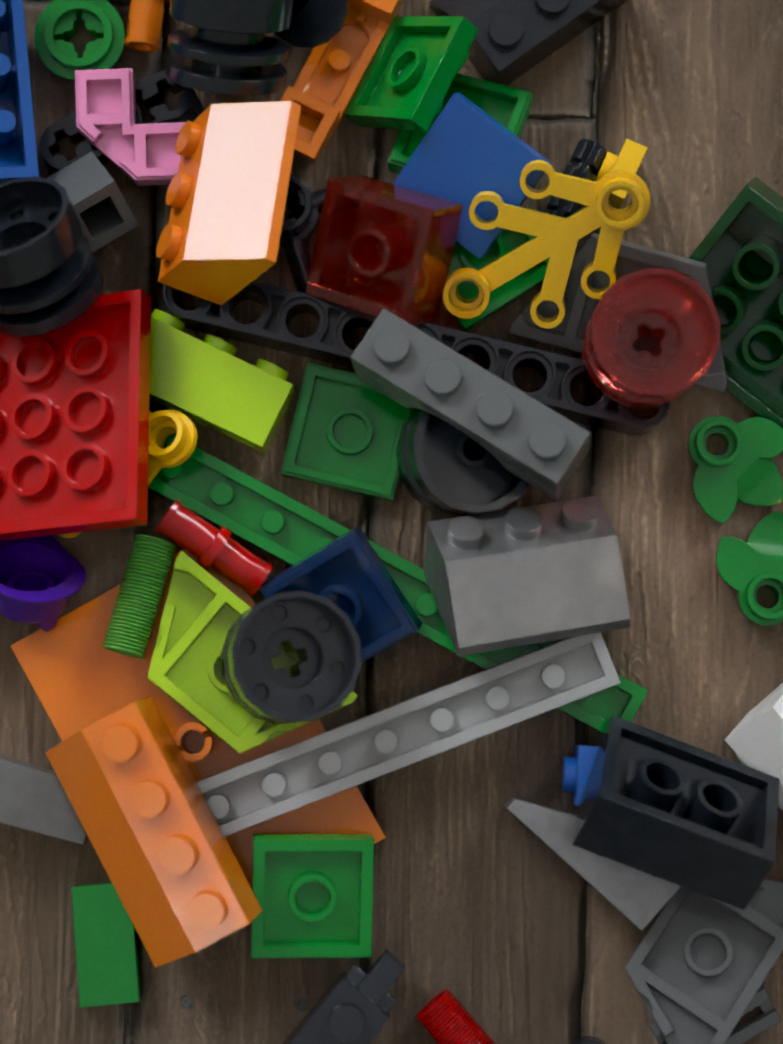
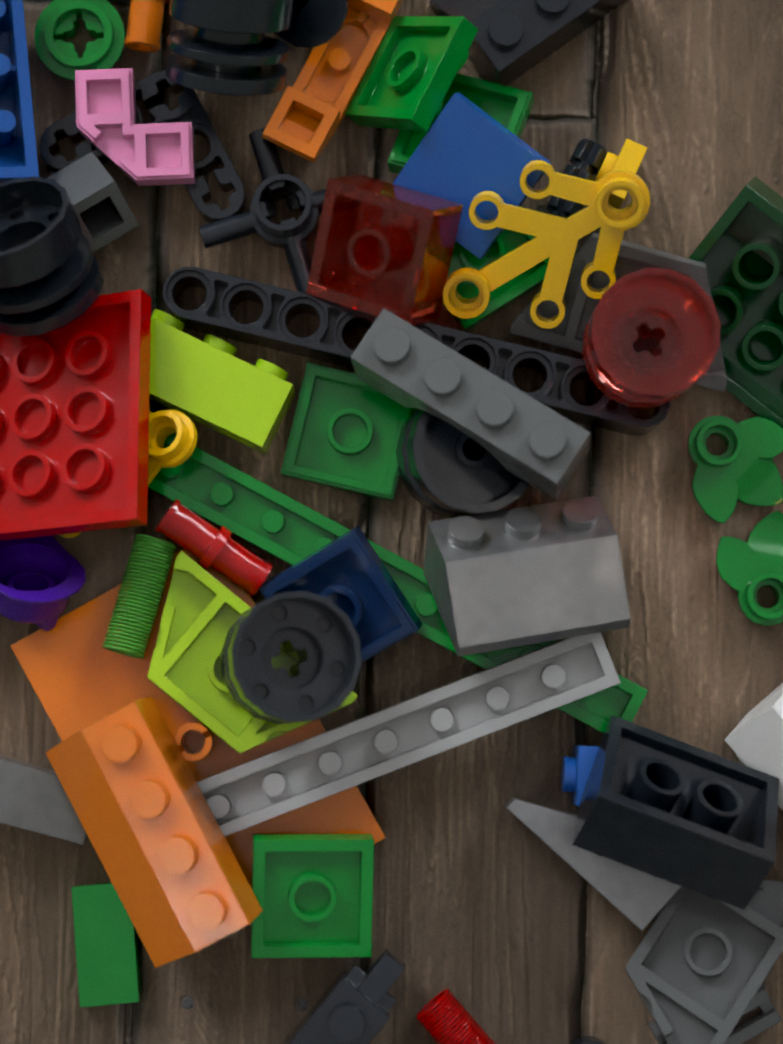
slope [156,101,301,305] -> none

